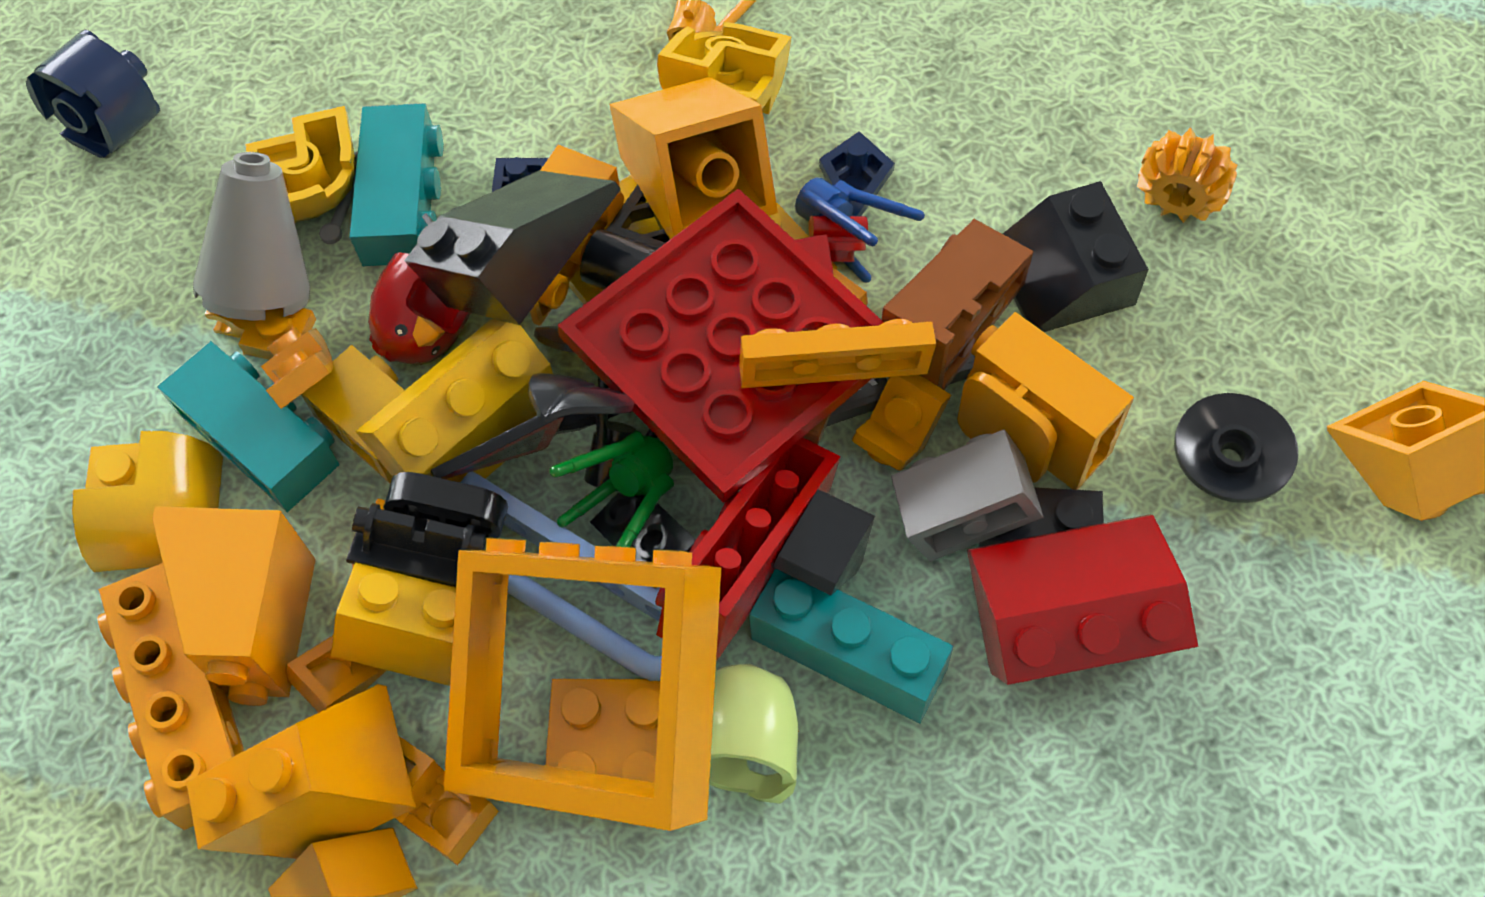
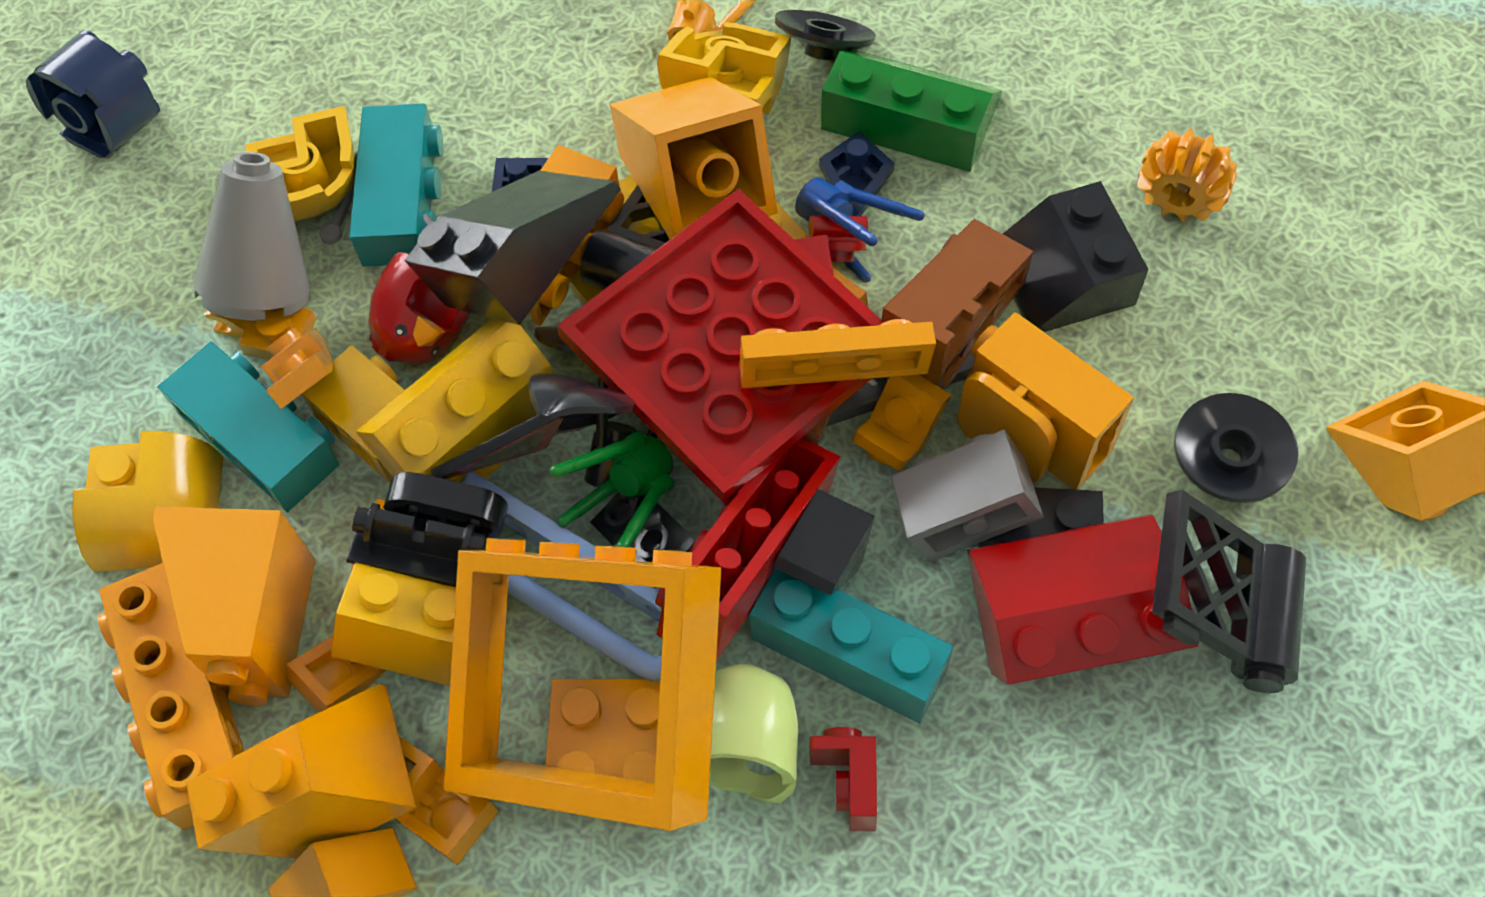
none -> black dish [774,10,876,60]
none -> red bracket [809,727,877,831]
none -> green slope [821,50,1002,172]
none -> black piece [1152,489,1306,693]

